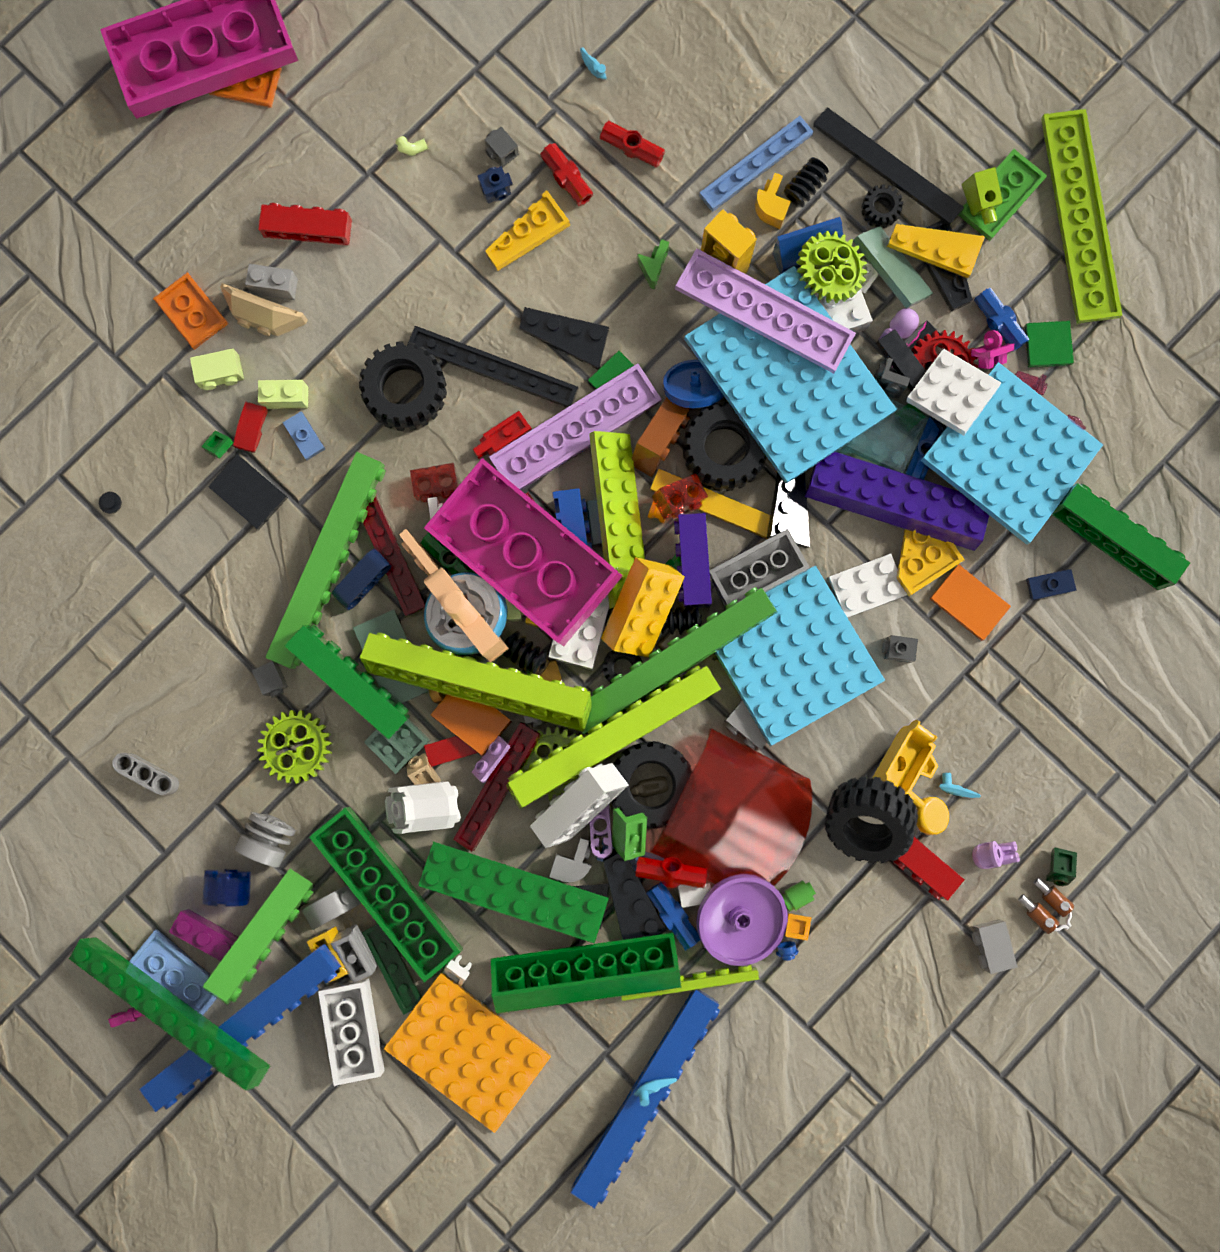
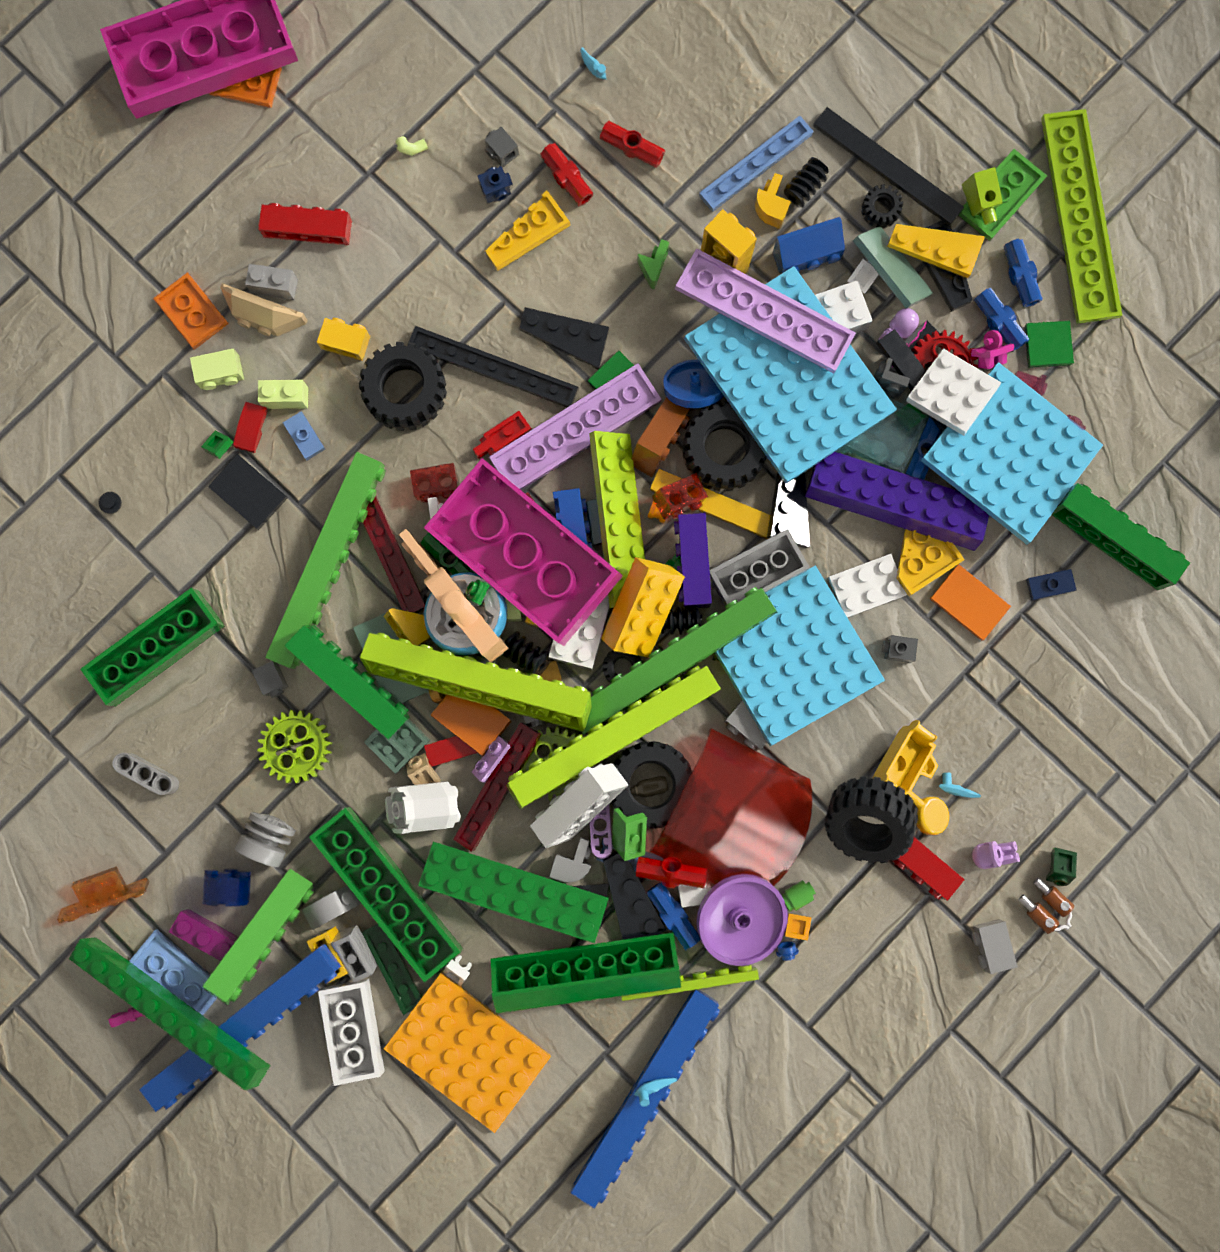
dark blue beam [332,549,391,611] -> none
lime gear [796,231,867,303] -> none
none -> clear orange bracket [57,866,149,923]
none -> green brick [80,587,225,707]
none -> yellow brick [317,317,370,361]
none -> yellow slope [383,608,431,646]
none -> green plate [466,579,490,606]
none -> blue piece [1003,239,1043,307]

